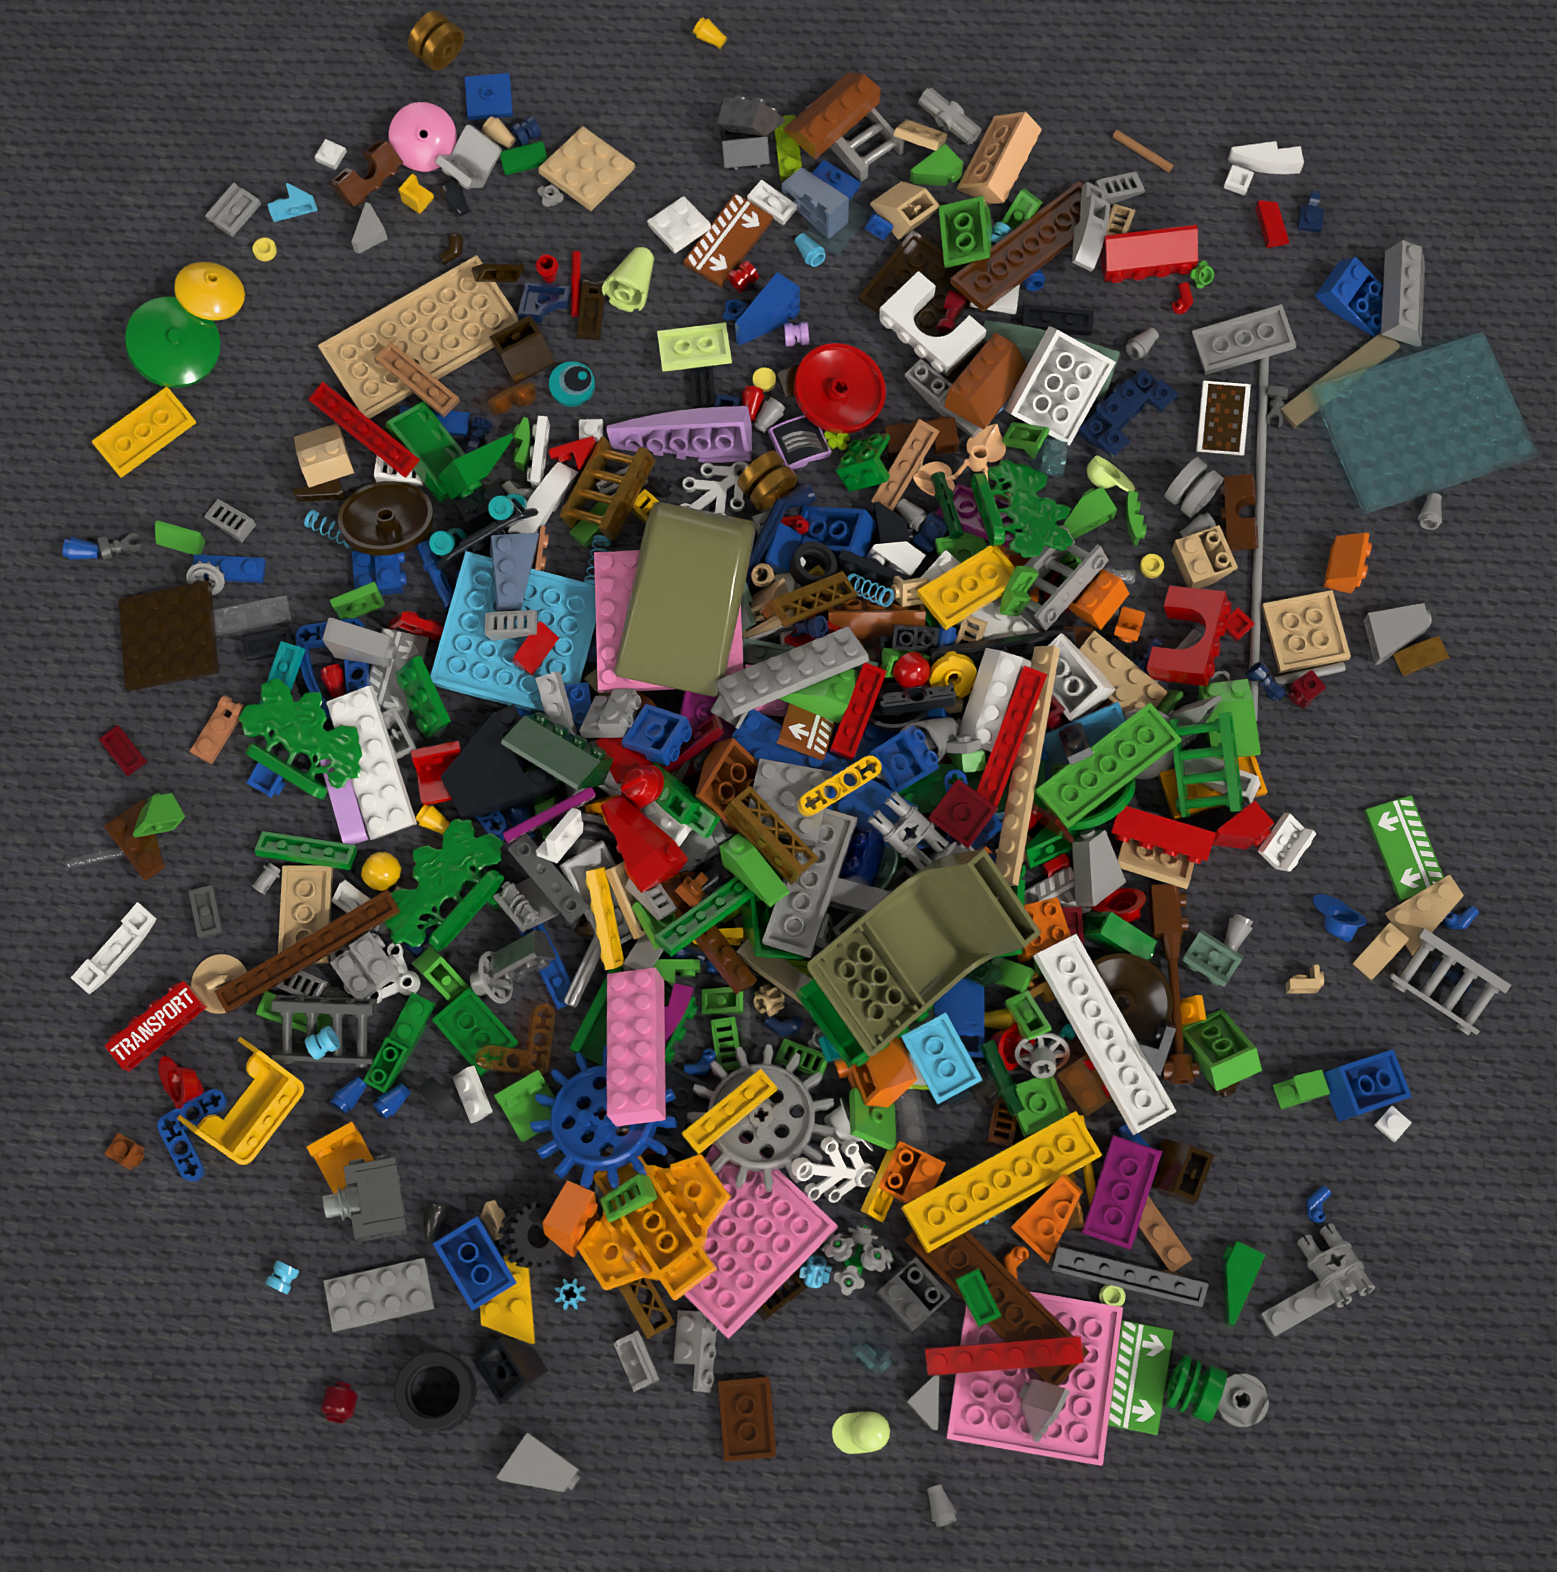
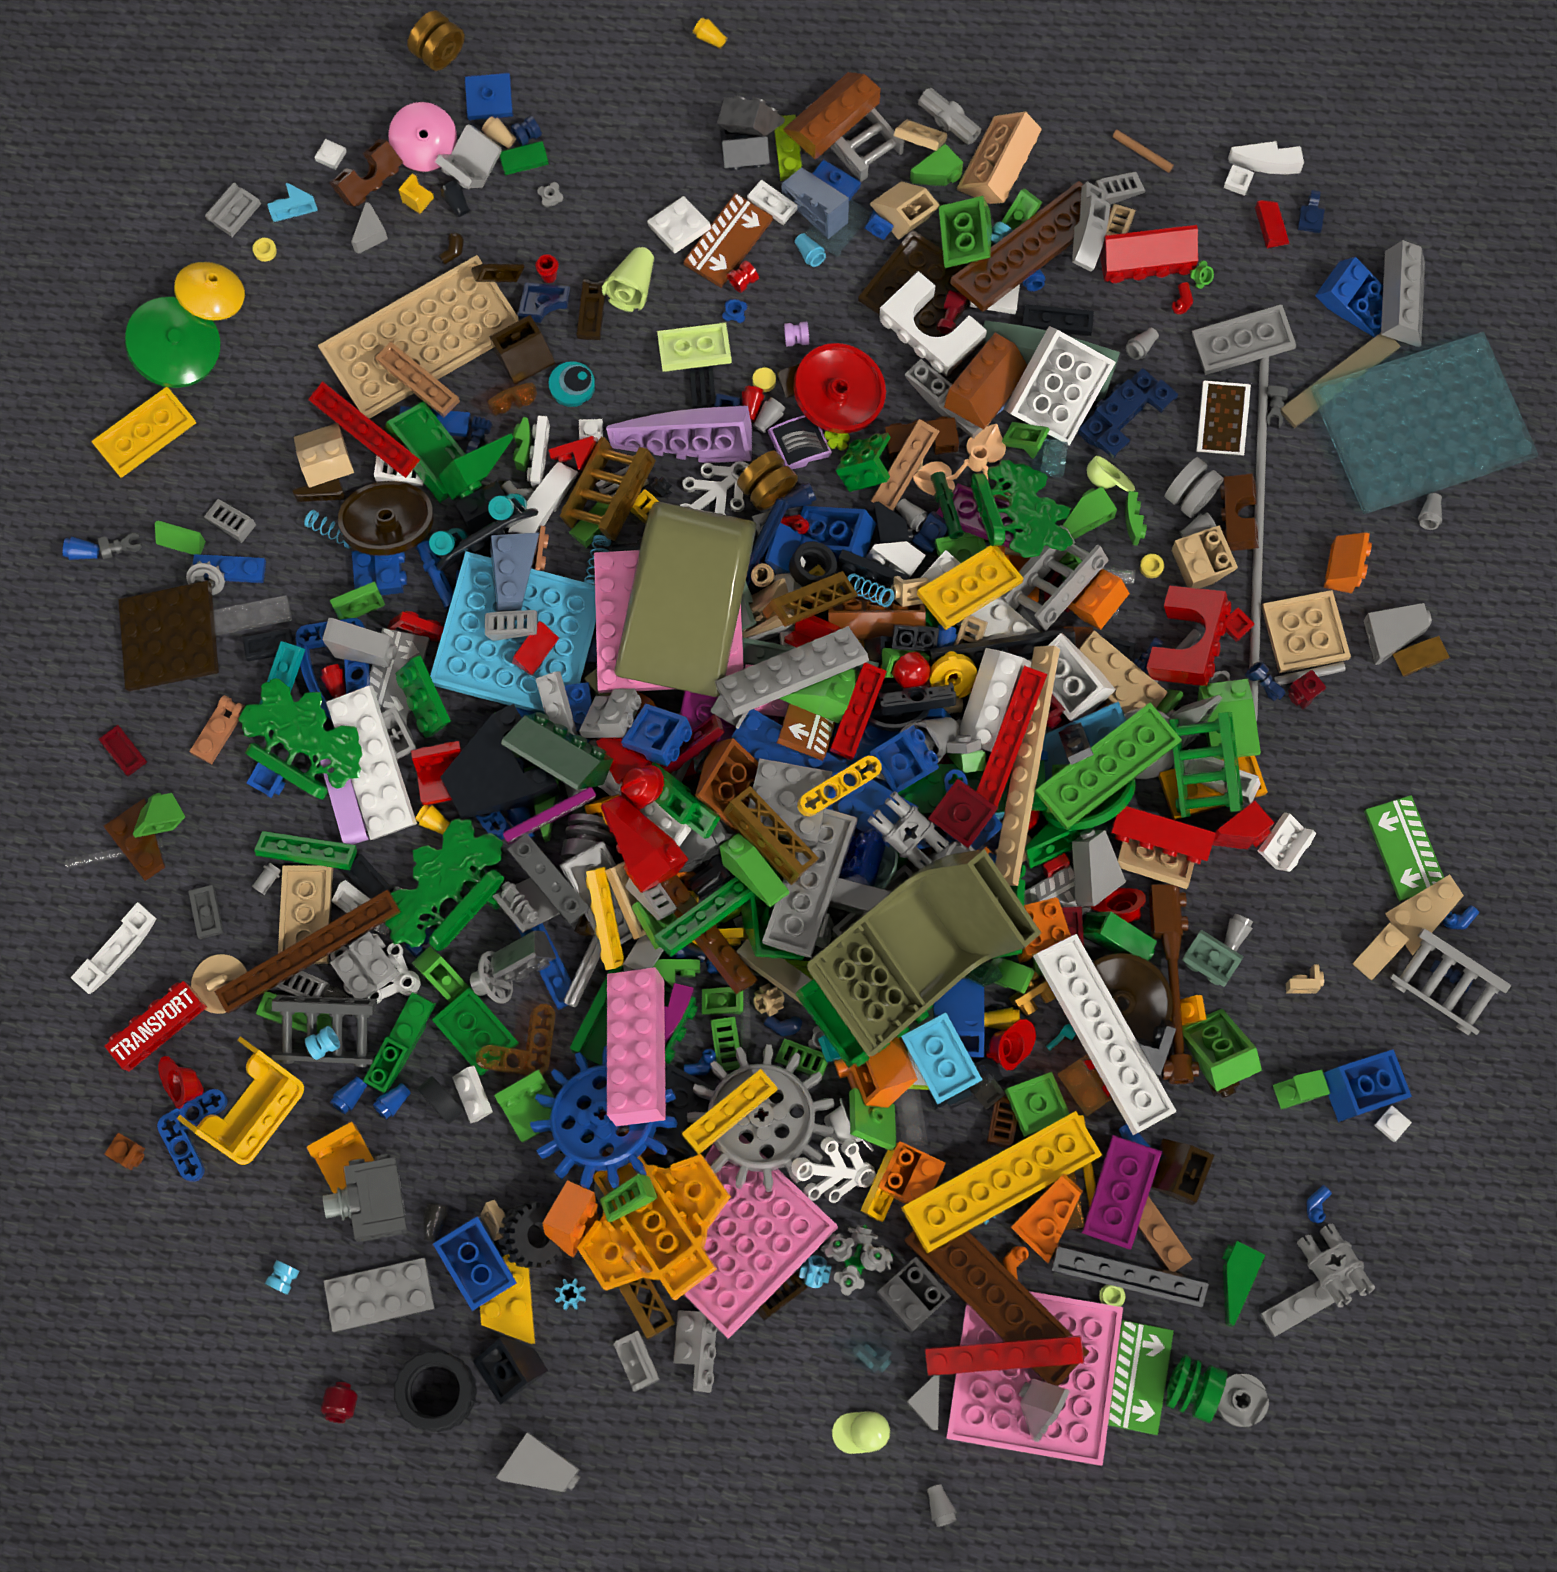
yellow hair [361,852,401,891] -> none
white bracket [536,807,583,863] -> none
tan plate [539,126,635,211] -> none
red bar [571,251,581,317] -> none
dark orange plate [675,872,709,908] -> none
reddish brown plate [718,1377,777,1462] -> none
blue slope [735,272,801,345] -> none
dark blue piece [790,616,829,639] -> none
green tile [955,1268,1002,1328] -> none
dark green pin [979,1039,1025,1116] -> none
bright green slope [999,565,1039,616] -> none
bright green slope [1006,990,1052,1040] -> none
light grey wheel [1015,1033,1070,1078] -> none
clear red piece [1031,803,1074,843] -> none
orange bracket [1114,606,1145,642] -> none
blue piece [1312,894,1367,942] -> none

